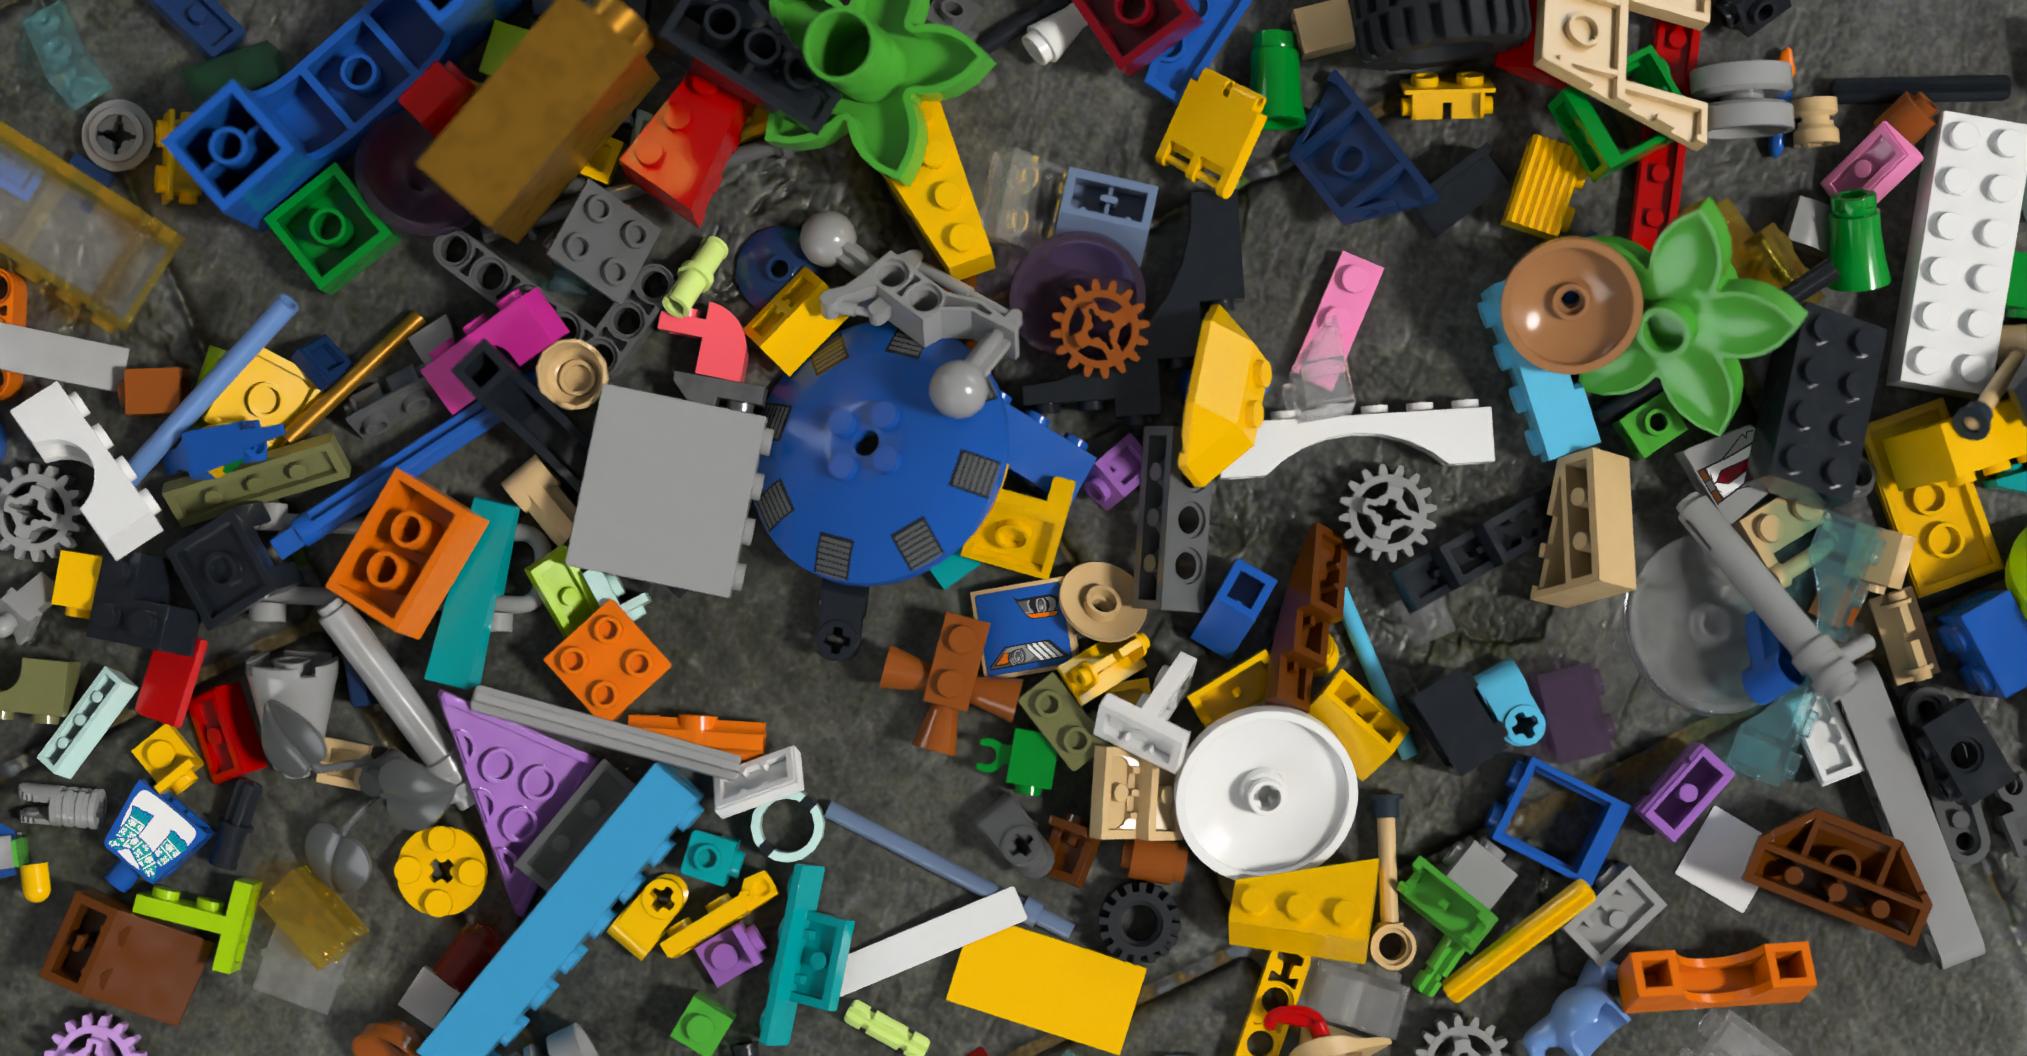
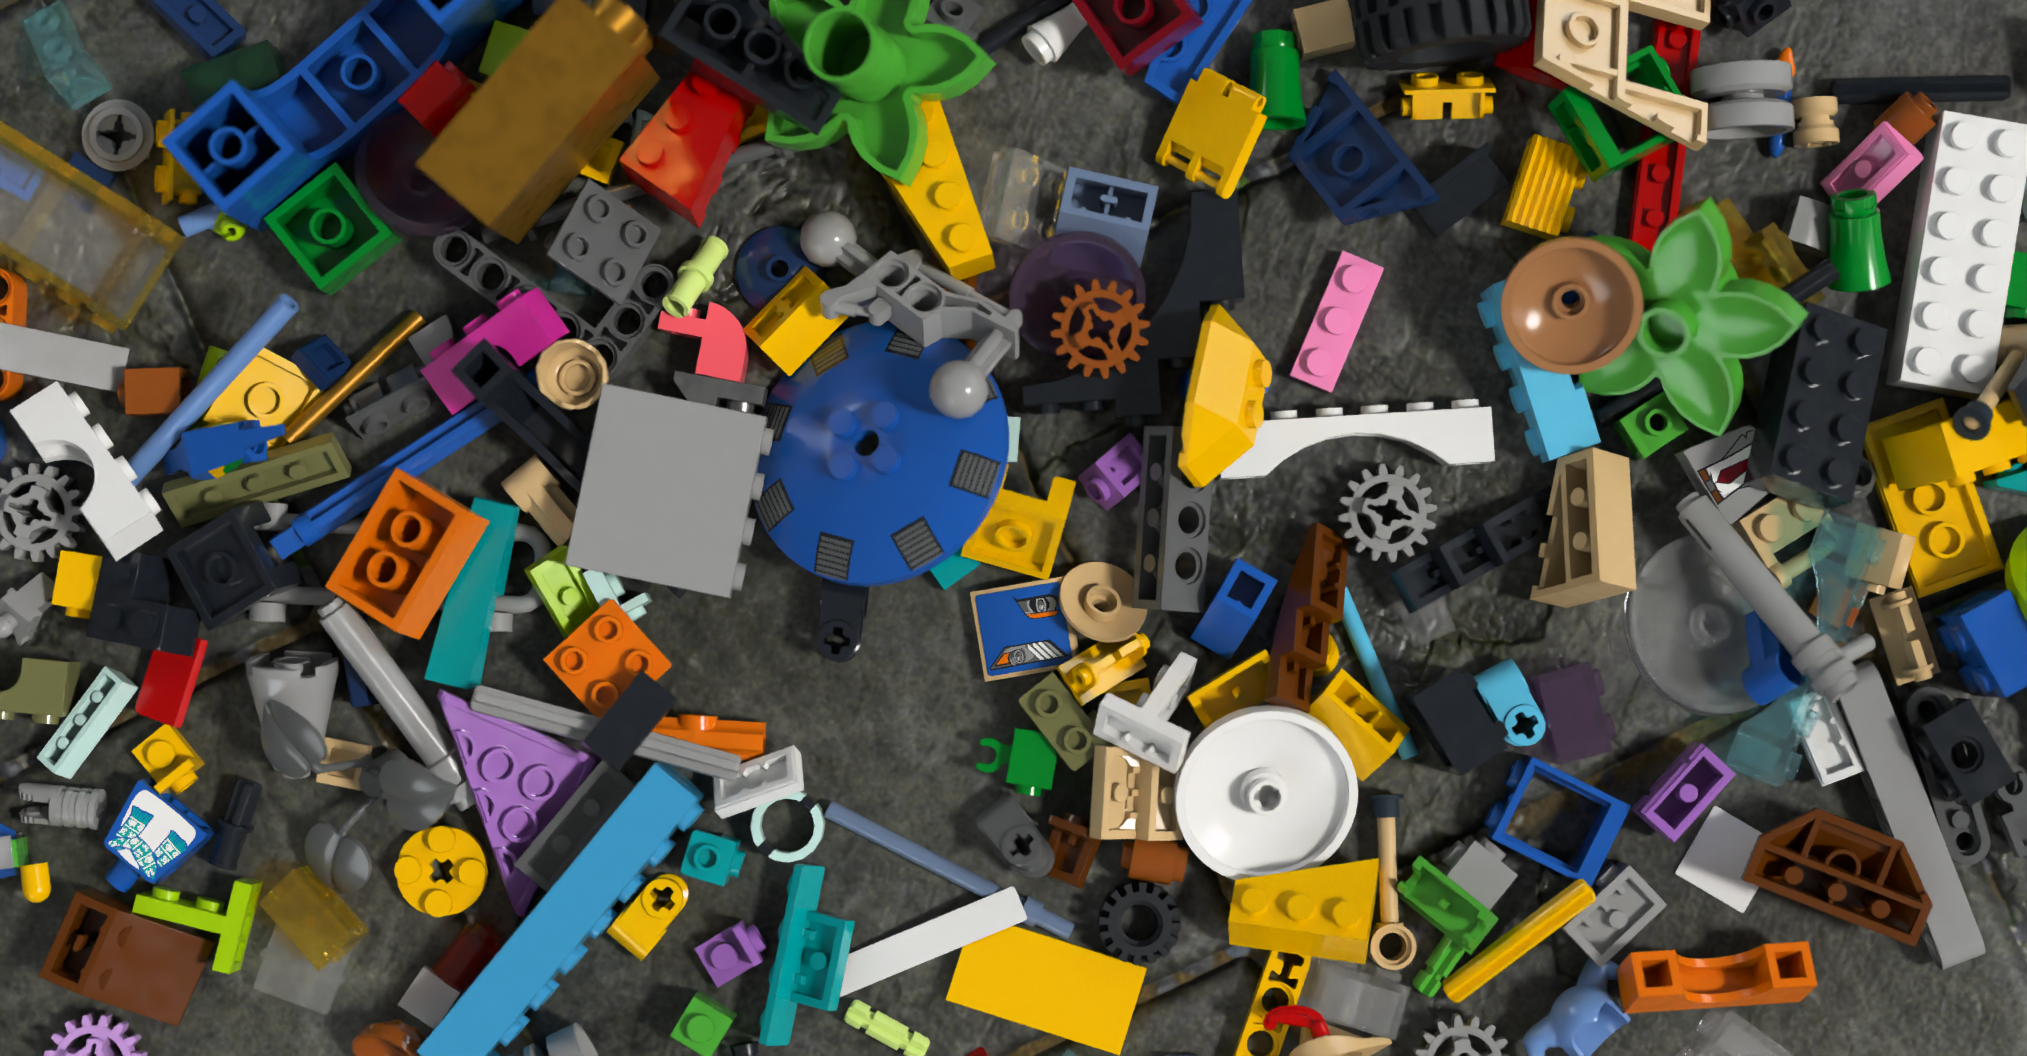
red slope [188,682,267,785] -> none
yellow hinge [660,870,780,958] -> none
dark orange brick [879,612,1023,756] -> none
blue brick [1000,390,1097,505] -> none
clear slope [1283,315,1355,424] -> none
none -> arm [178,202,247,242]
none -> black tile [582,670,678,772]

